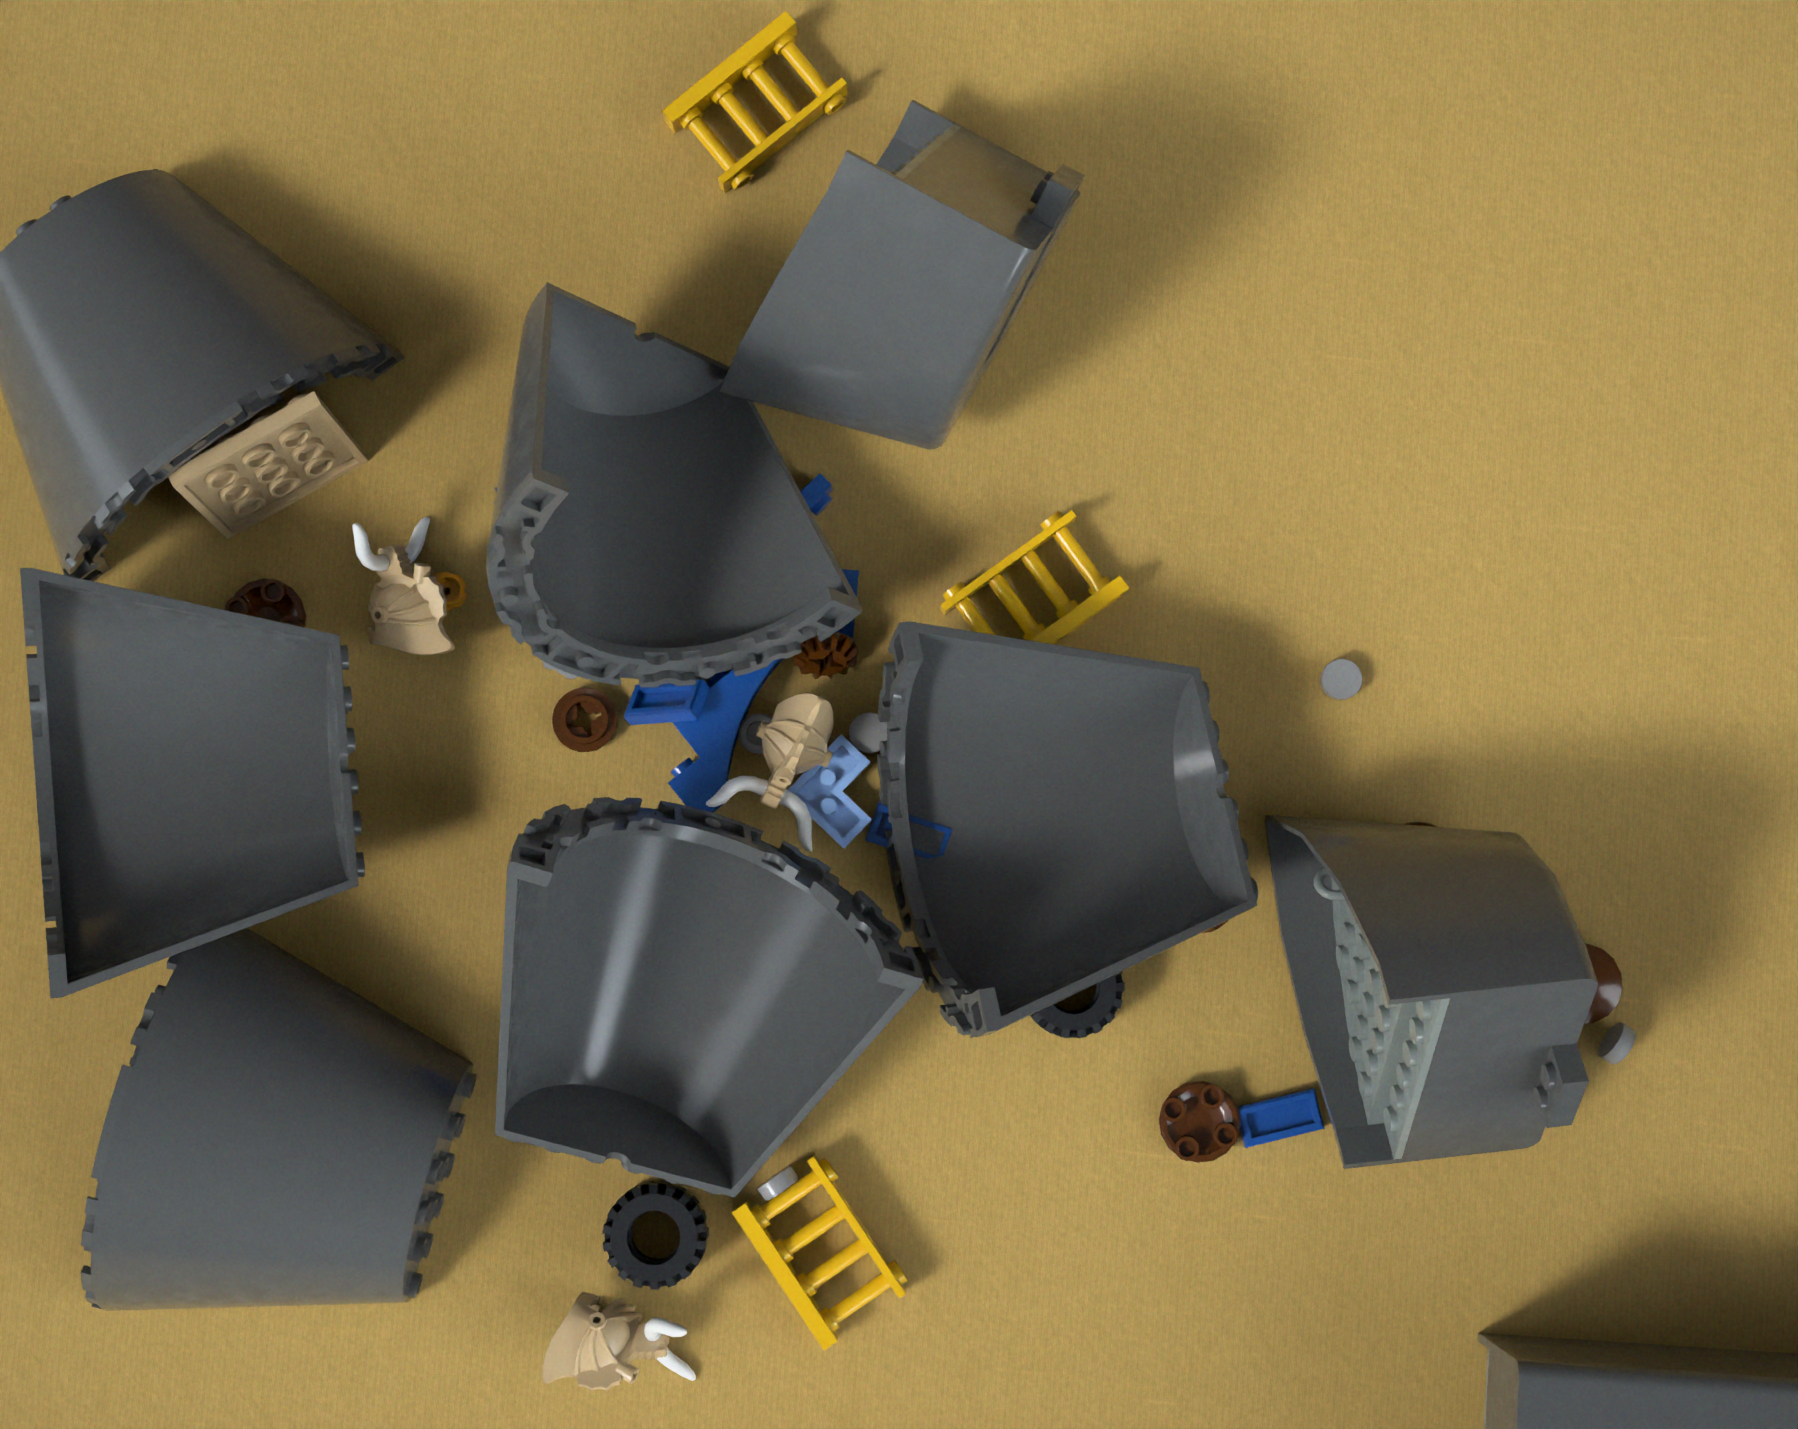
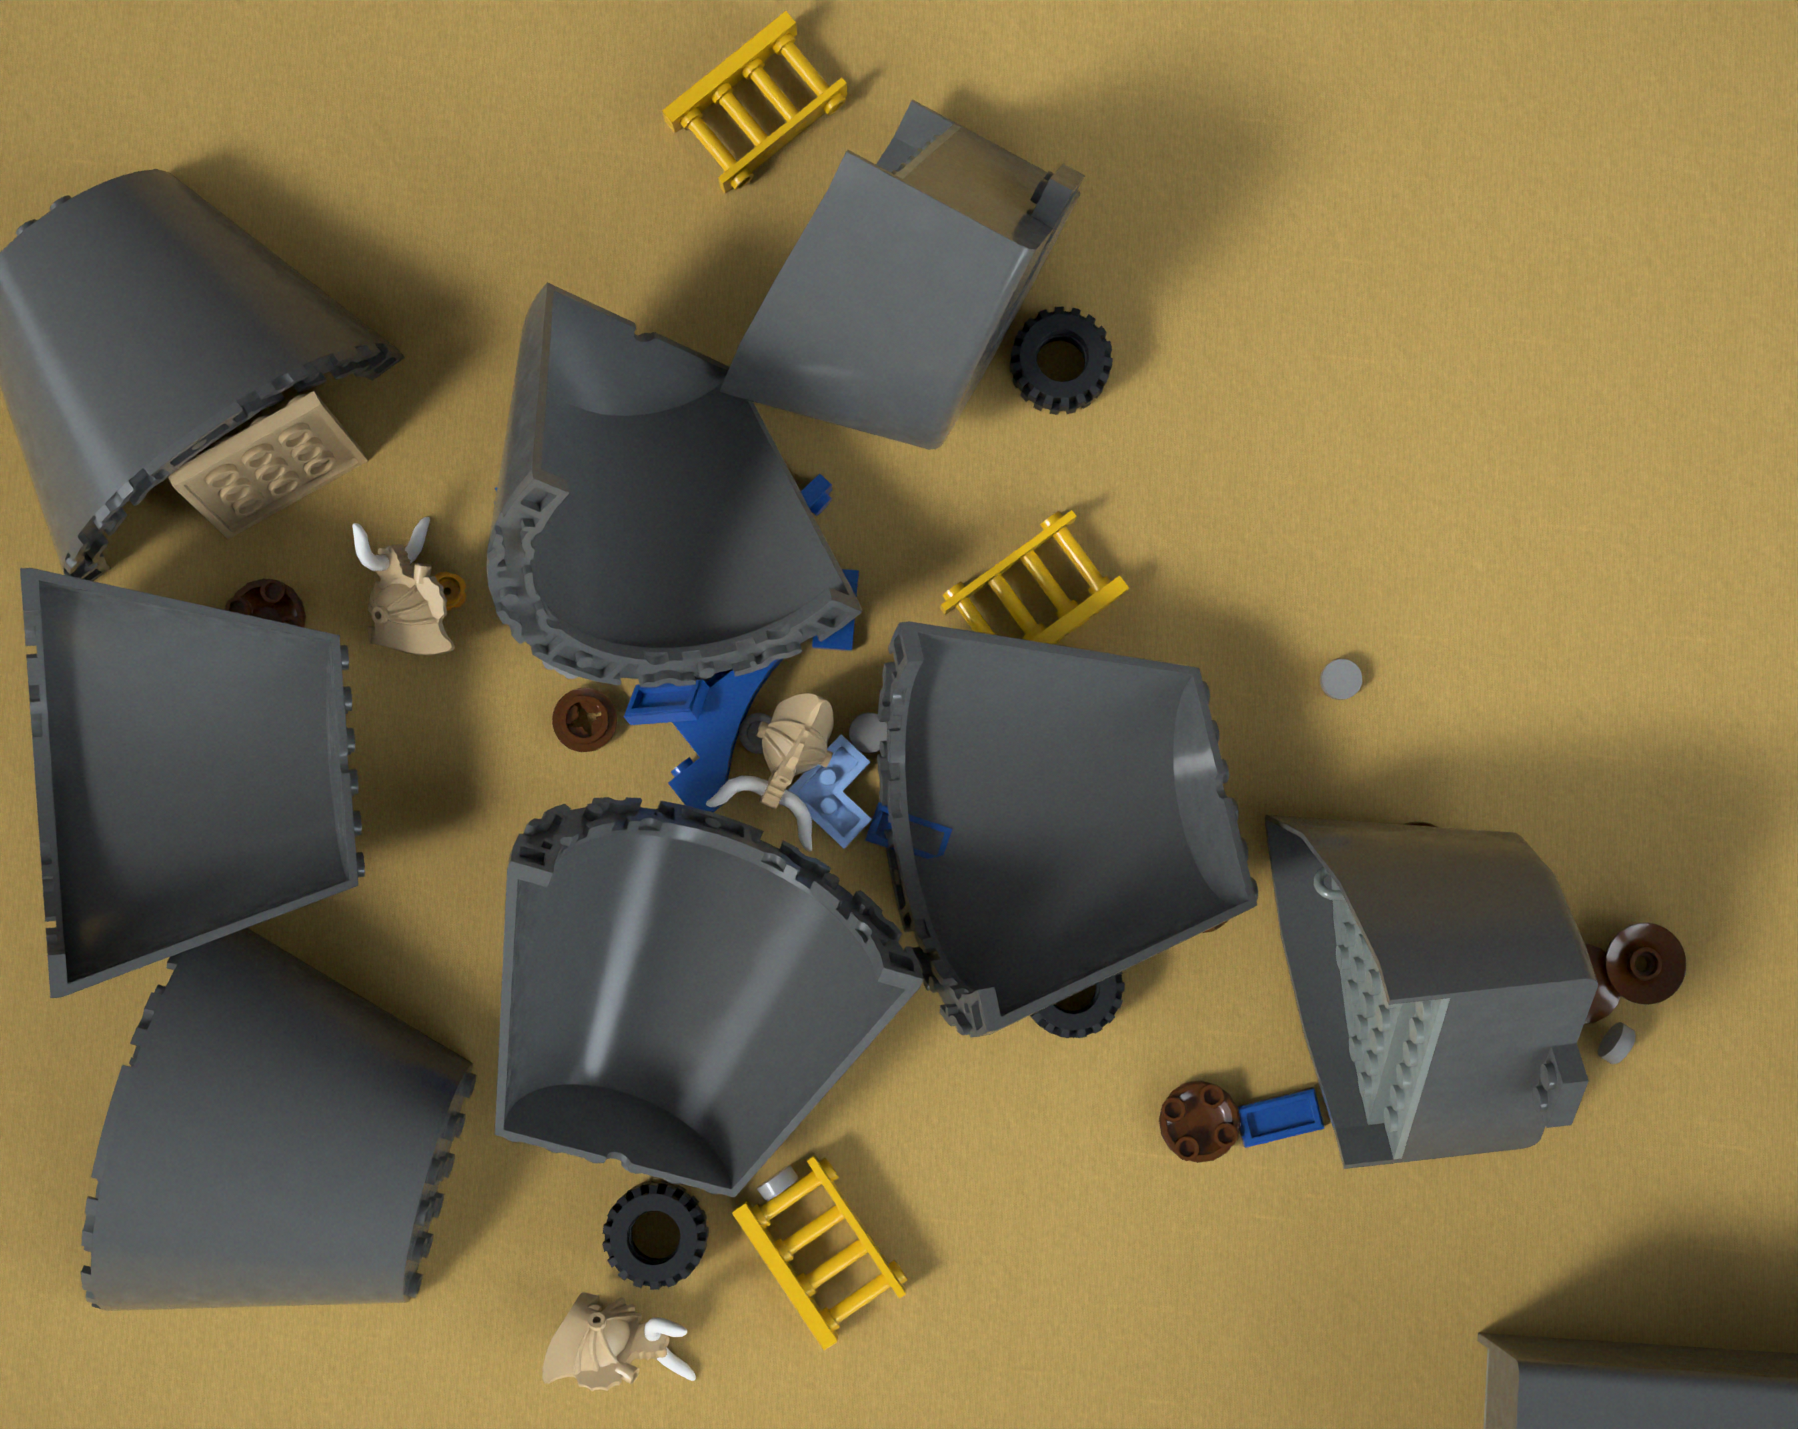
reddish brown gear [793,632,858,679] -> none
none -> black tyre [1010,306,1113,415]
none -> reddish brown dish [1605,923,1686,1005]

